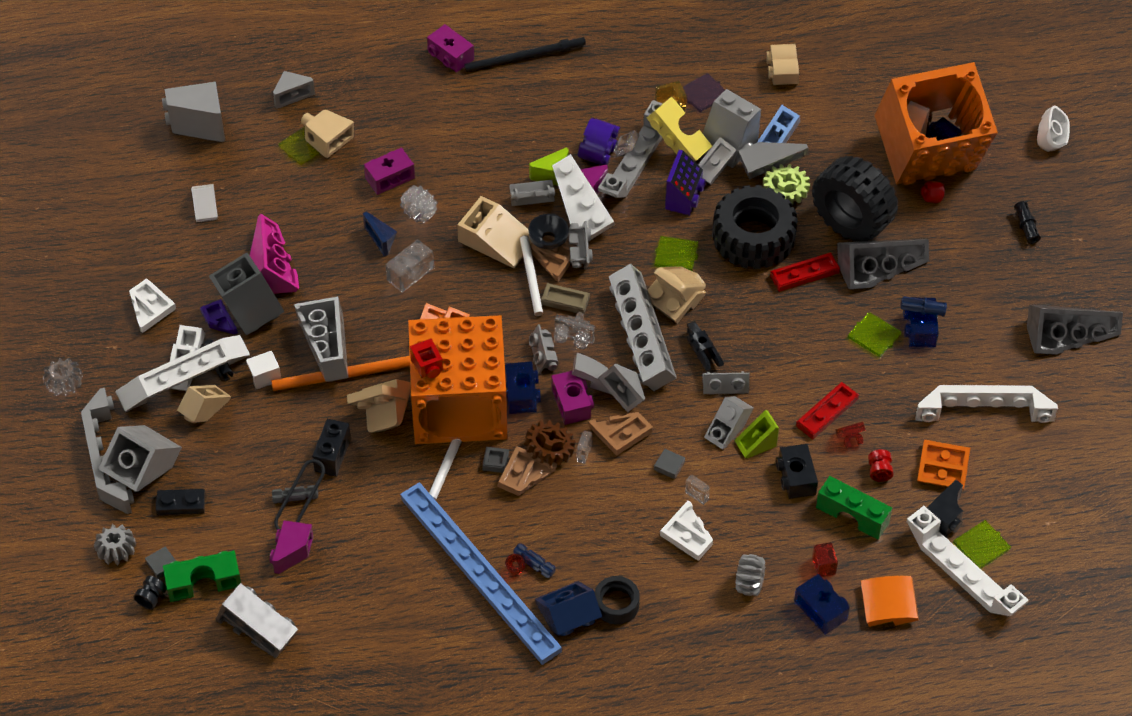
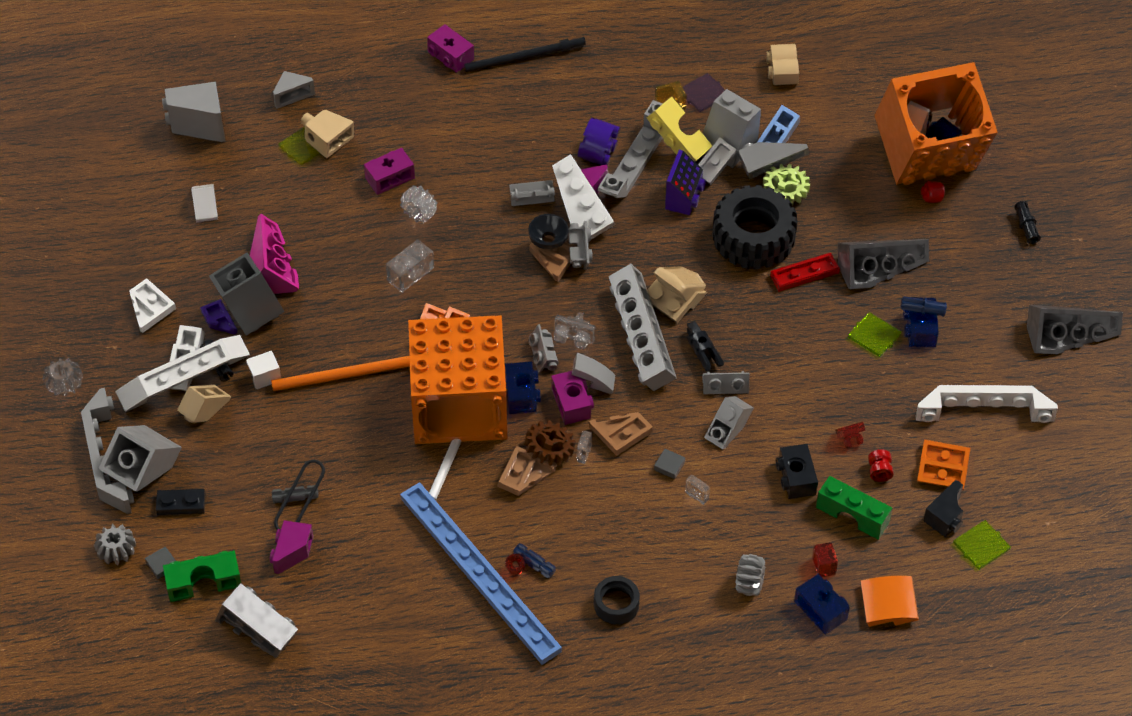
black wheel [133,576,167,610] -> none
light grey wedge [294,296,348,382] -> none
black brick [312,418,351,477] -> none
tan piece [347,379,411,433] -> none
dark blue slope [363,211,397,256] -> none
red brick [410,338,443,379] -> none
tan slope [457,196,532,268] -> none
dark grey tile [483,447,509,473] -> none
white bar [520,236,543,316] -> none
lime slope [529,147,569,186] -> none
dark blue slope [535,581,602,636] -> none
dark tan tile [541,283,590,315] -> none
light grey slope [598,364,645,413] -> none
clear tile [614,130,639,157] -> none
clear neon green piece [654,236,698,271] -> none
white wing [660,501,713,561] -> none
lime slope [734,410,779,458] -> none
red tile [796,382,859,439] -> none
black tyre [812,156,898,242] -> none
white slope [907,506,1029,616] -> none
white piece [1037,106,1070,152] -> none

